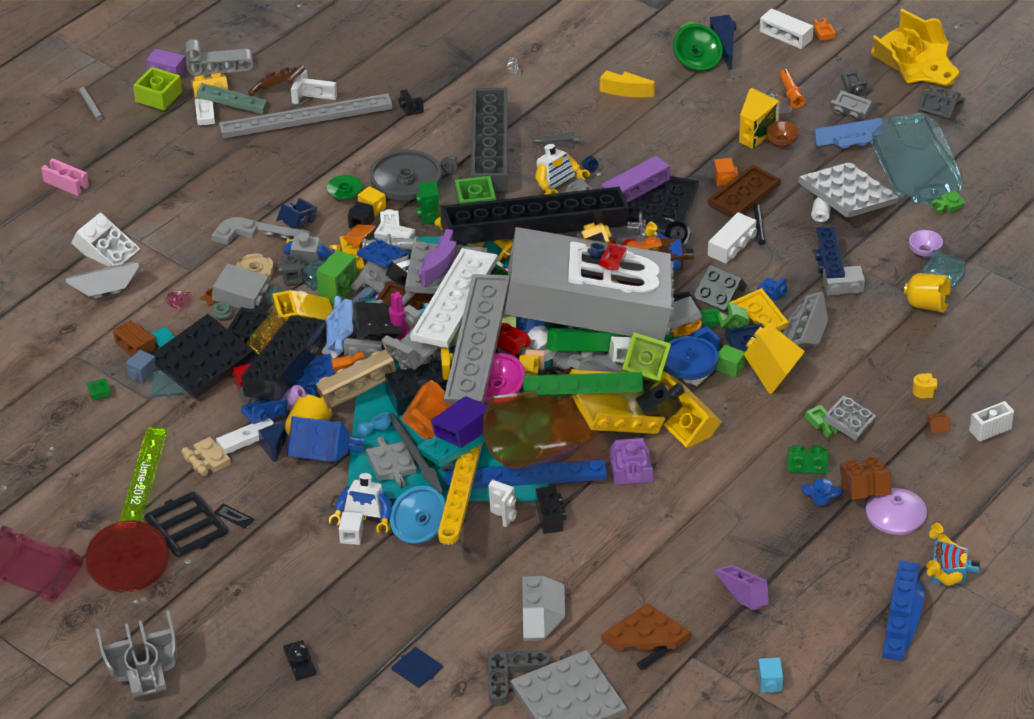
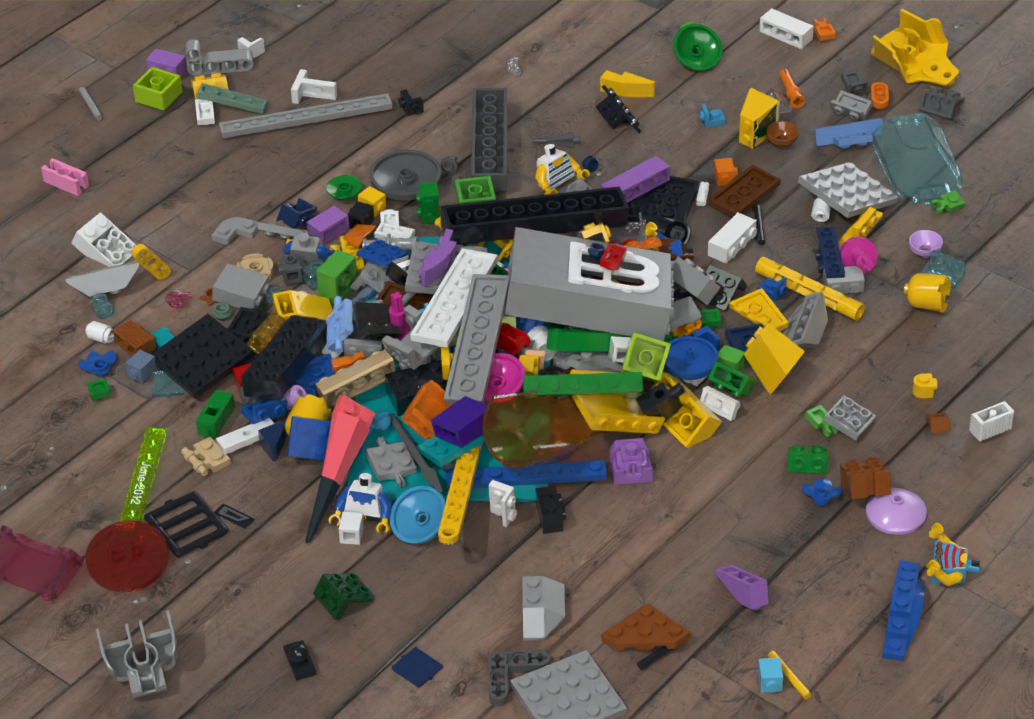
reddish brown plate [248,65,305,96] -> none
dark blue slope [710,14,736,70] -> none
bright green window [718,302,750,329] -> none
none -> blue plate [78,350,116,376]
none -> white brick [86,321,114,344]
none -> clear light blue wheel [90,293,114,319]
none -> yellow beam [131,244,171,280]
none -> green brick [196,390,235,439]
none -> white panel [237,37,265,58]
none -> coral plate [305,395,375,543]
none -> medium lavender piece [307,206,349,245]
none -> dark green bracket [313,573,375,619]
none -> black bracket [596,85,641,133]
none -> light grey brick [673,256,721,305]
none -> white piece [696,182,709,207]
none -> dark azure bracket [699,104,726,128]
none -> white tile [700,386,741,421]
none -> green brick [708,361,757,398]
none -> yellow piece [755,256,865,321]
none -> yellow bar [768,651,811,699]
none -> yellow bracket [838,207,883,248]
none -> dark pink piece [840,236,878,274]
none -> orange plate [871,82,889,109]

